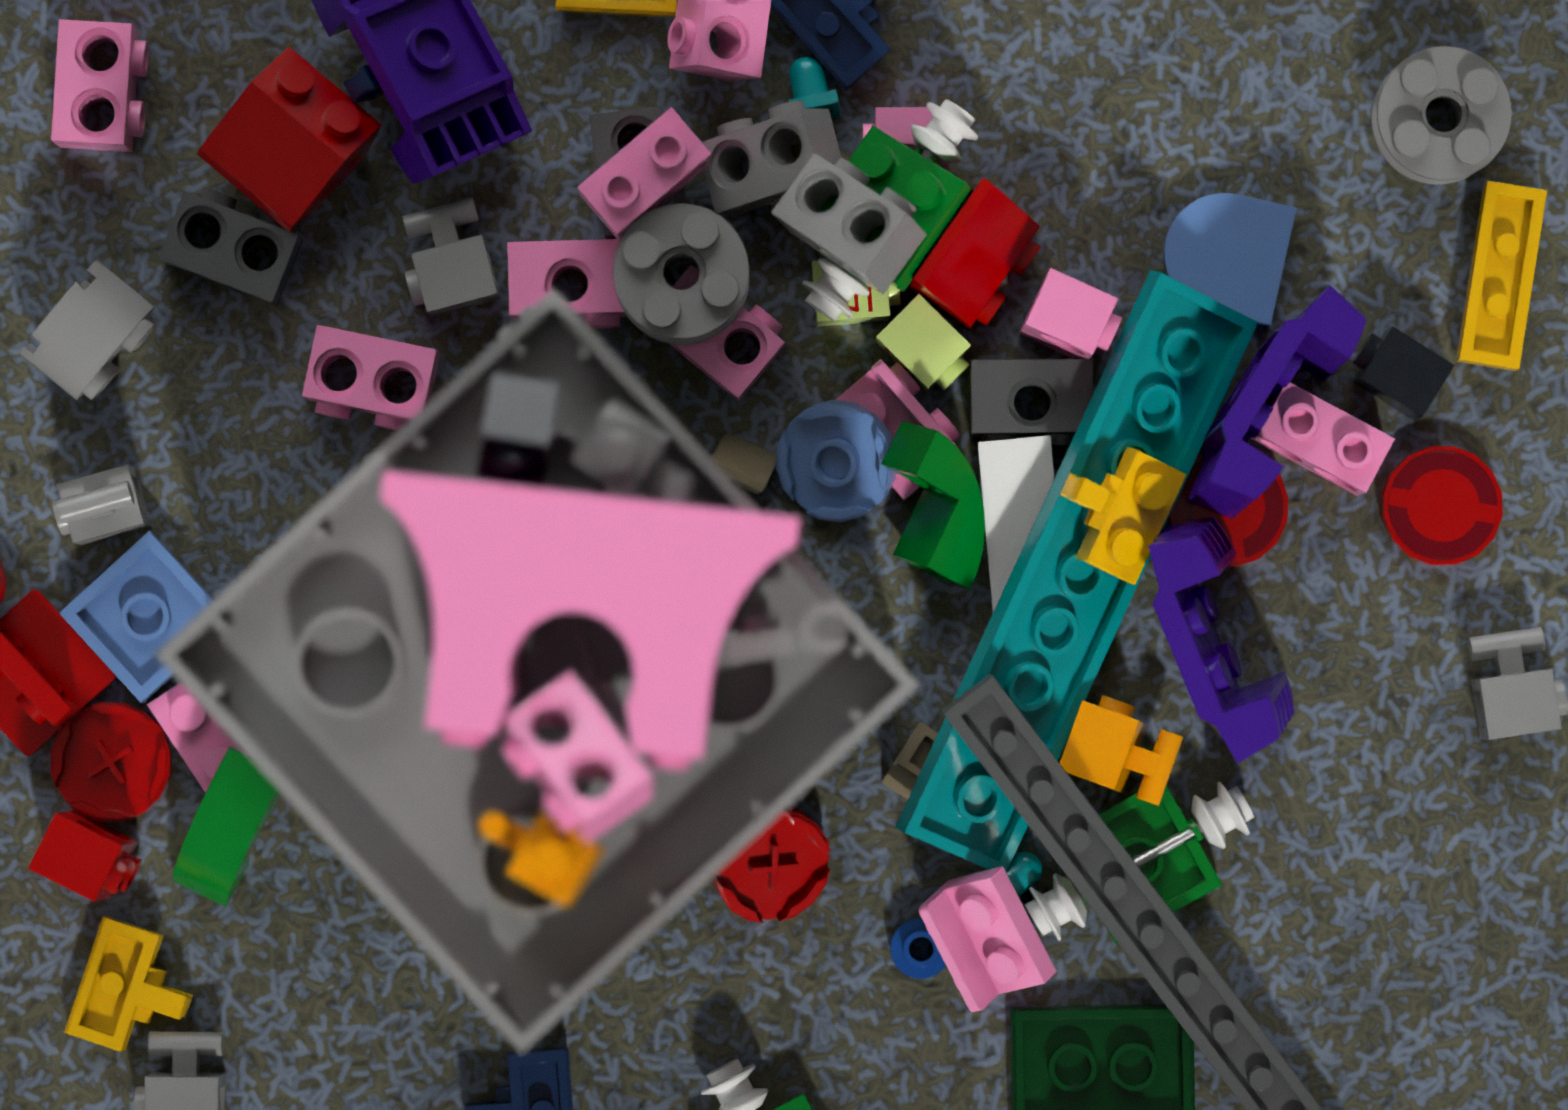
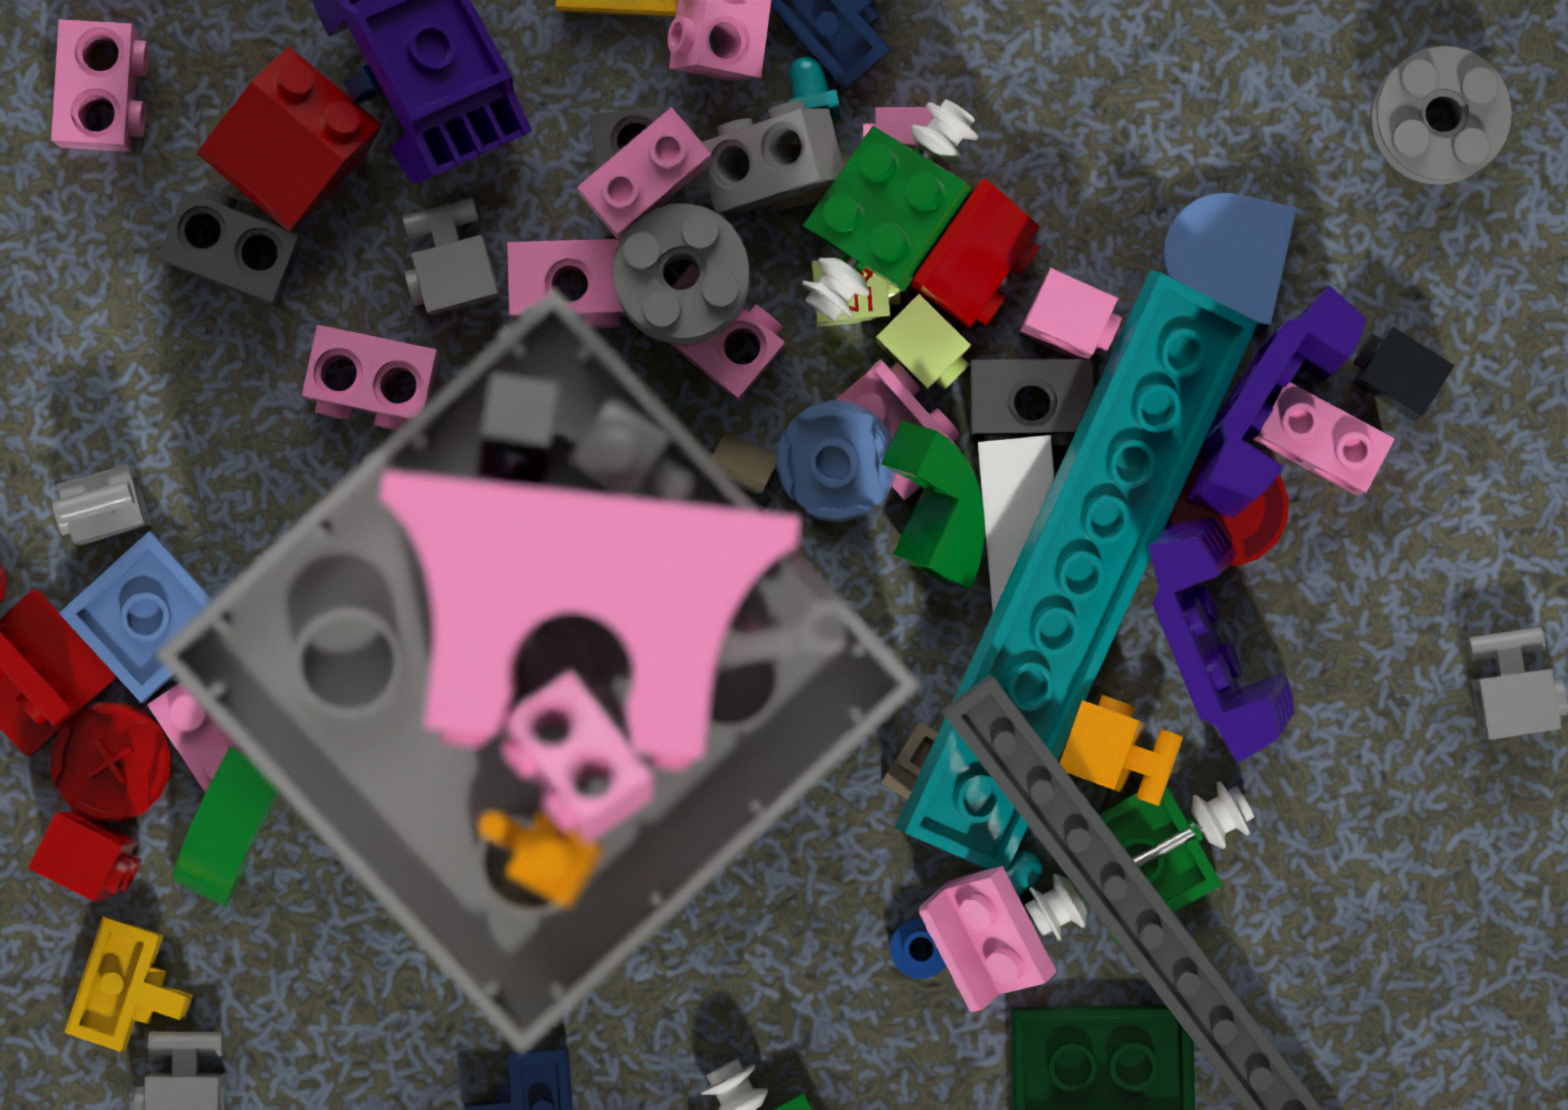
light grey brick [19,260,158,400] -> none
red tile [712,805,831,923] -> none
light grey brick [771,153,927,295] -> none
yellow hinge [1059,446,1187,586] -> none
red tile [1380,446,1503,566] -> none
yellow plate [1456,181,1547,371] -> none

